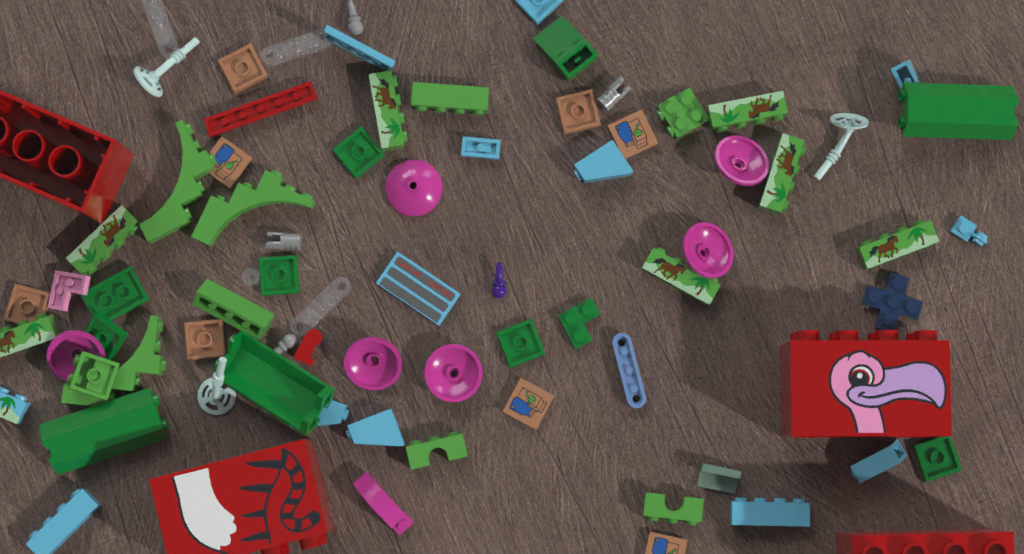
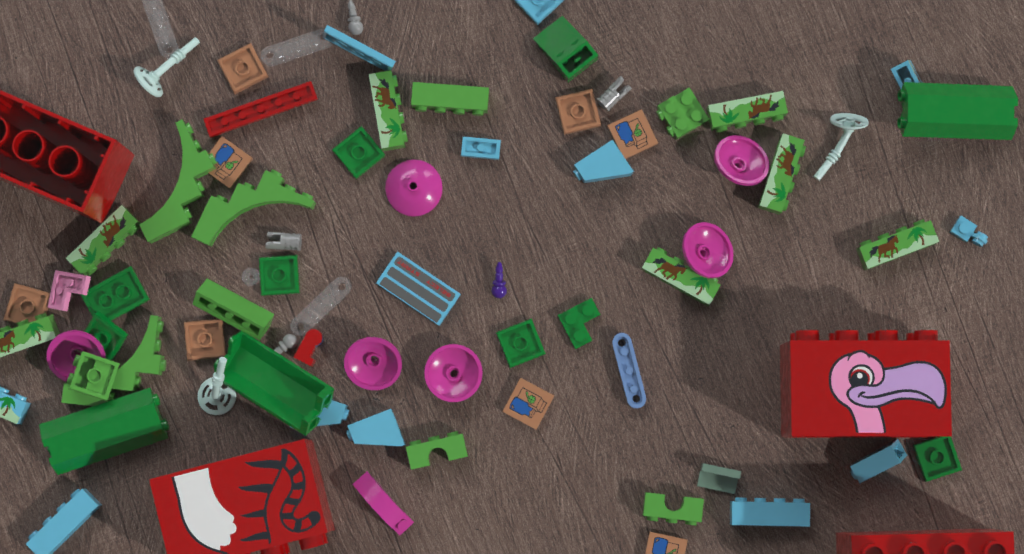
dark blue plate [861,272,923,330] -> none

